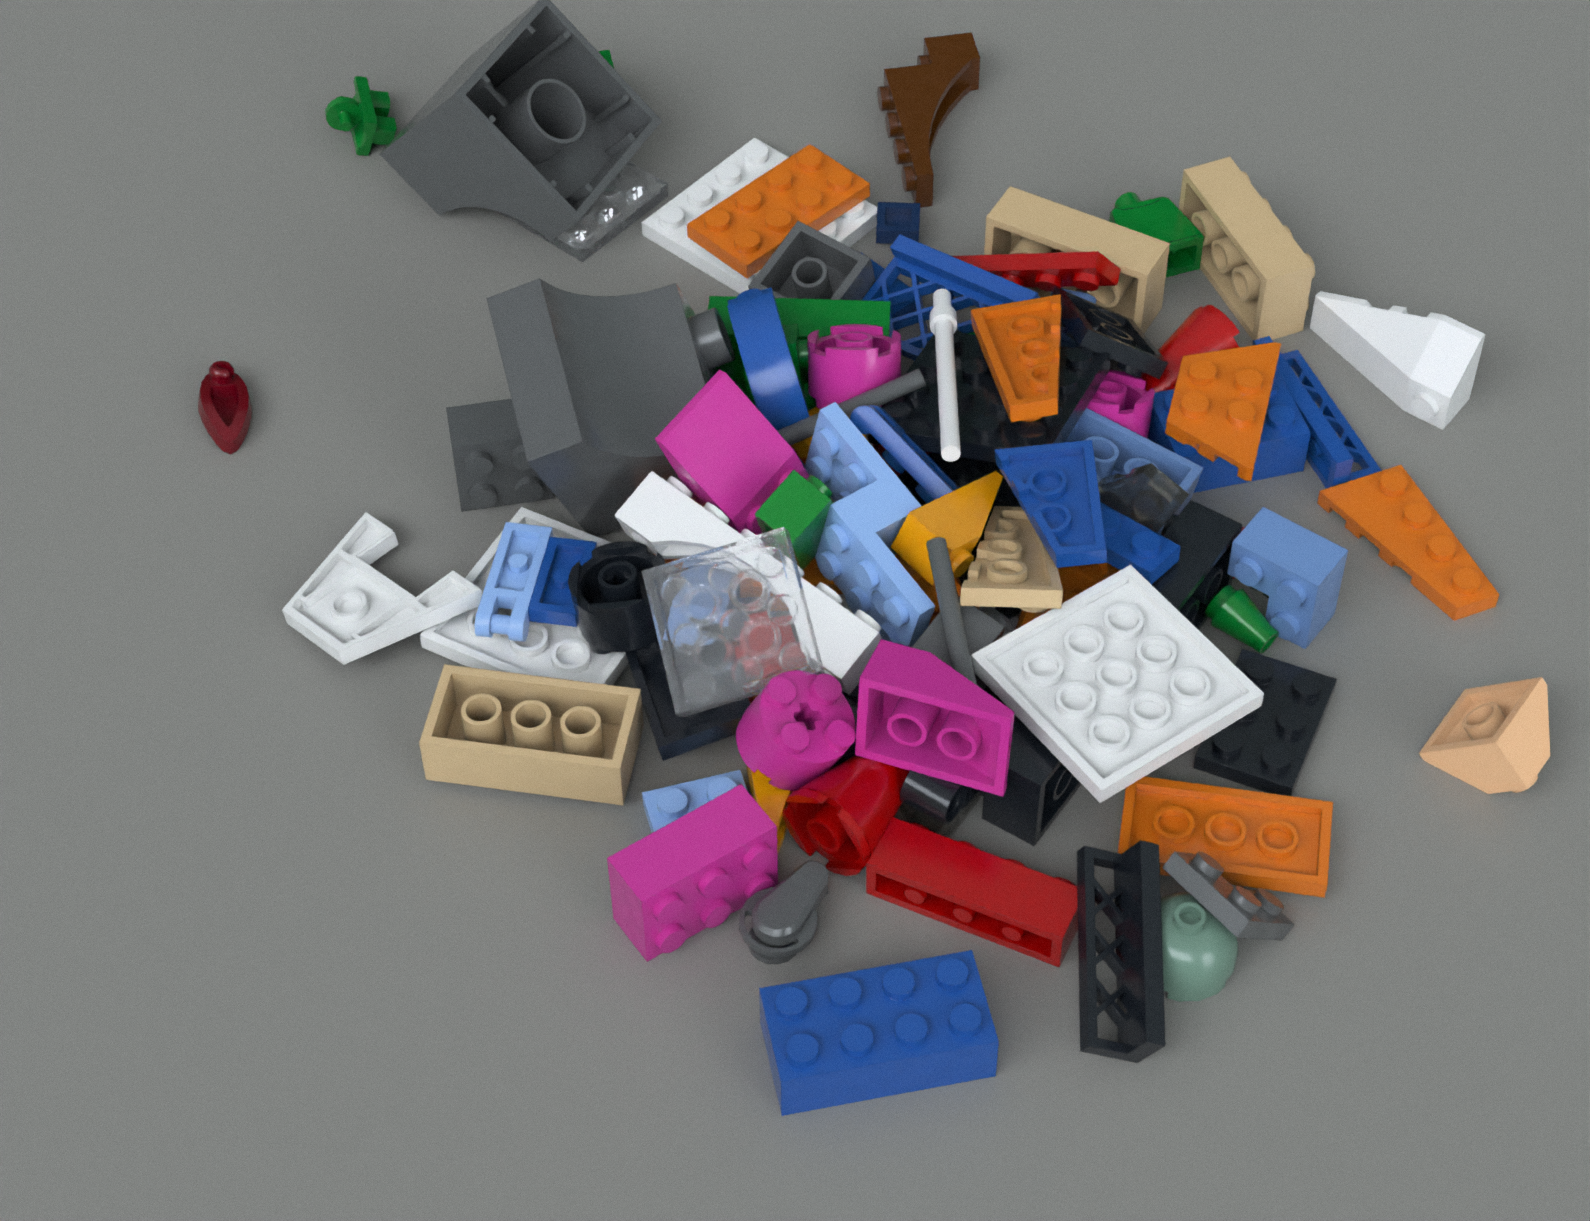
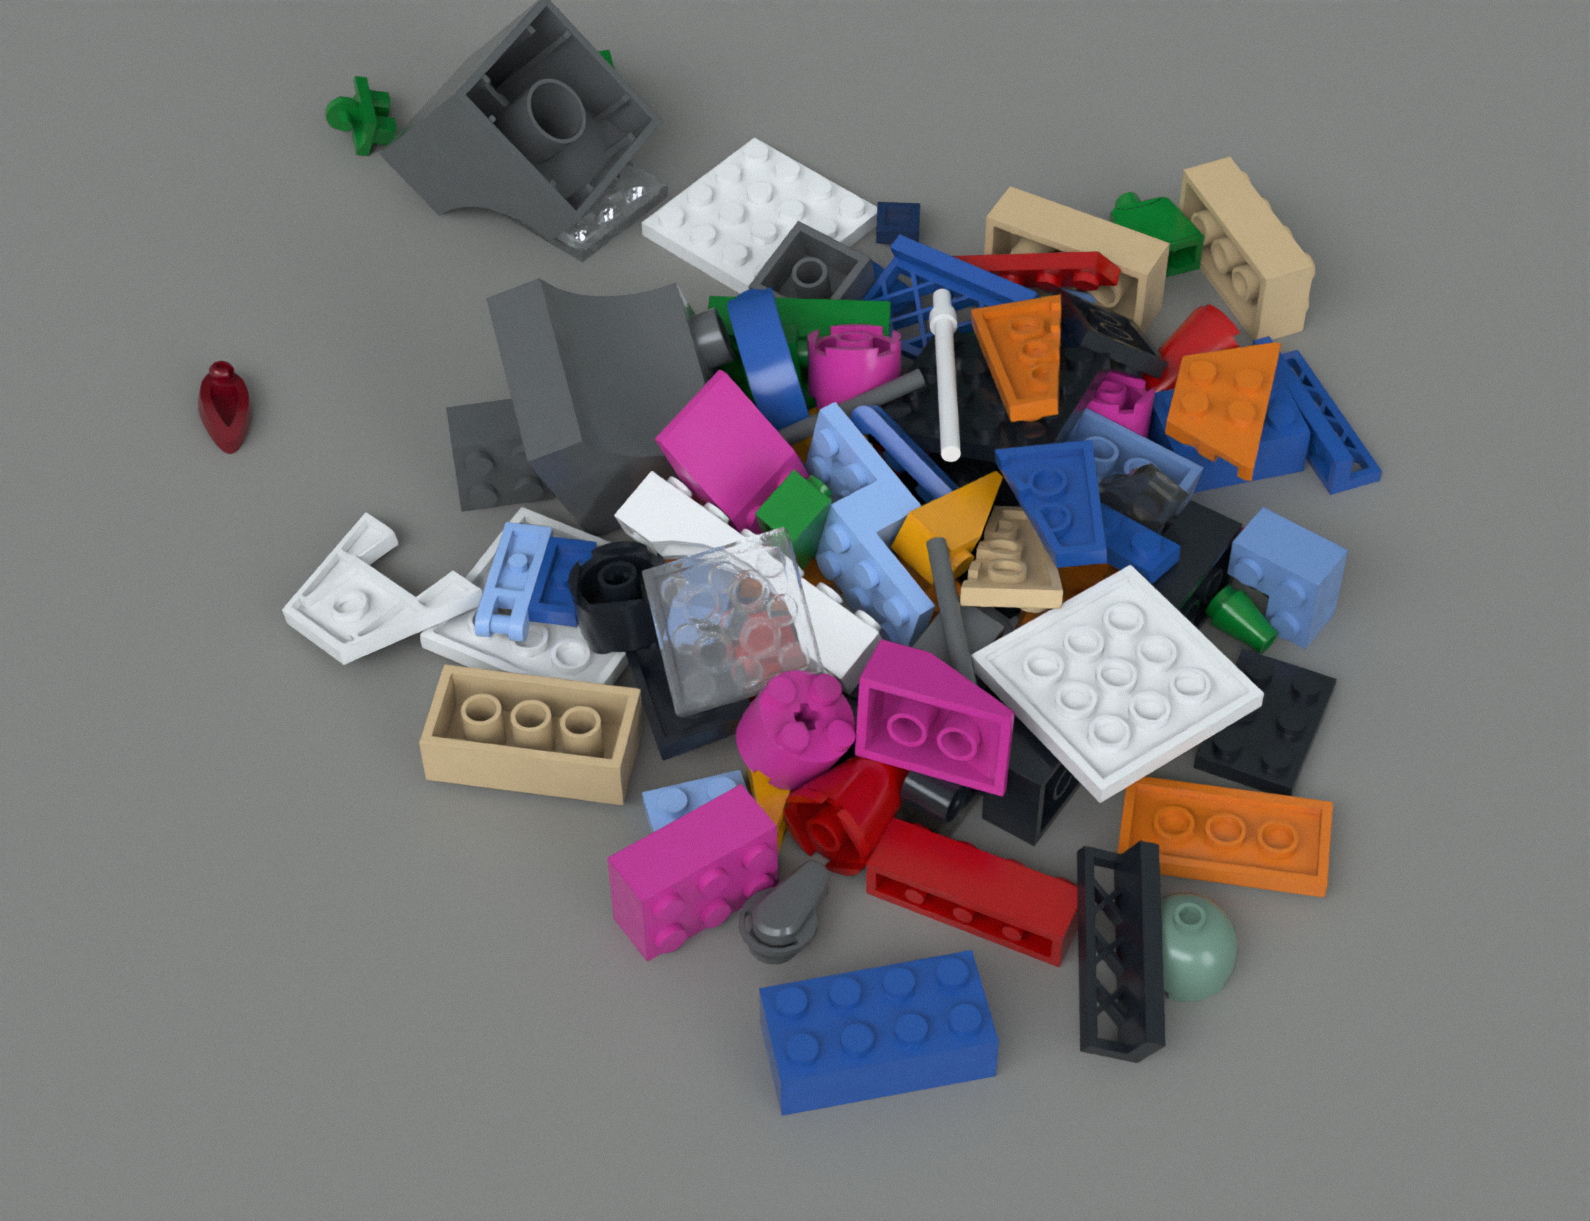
orange plate [687,144,870,279] -> none
reddish brown arch [877,32,980,208] -> none
dark grey plate [1162,851,1295,941] -> none
white wedge [1310,291,1486,430] -> none
orange wing [1317,465,1499,621] -> none
light nougat slope [1419,677,1550,794] -> none

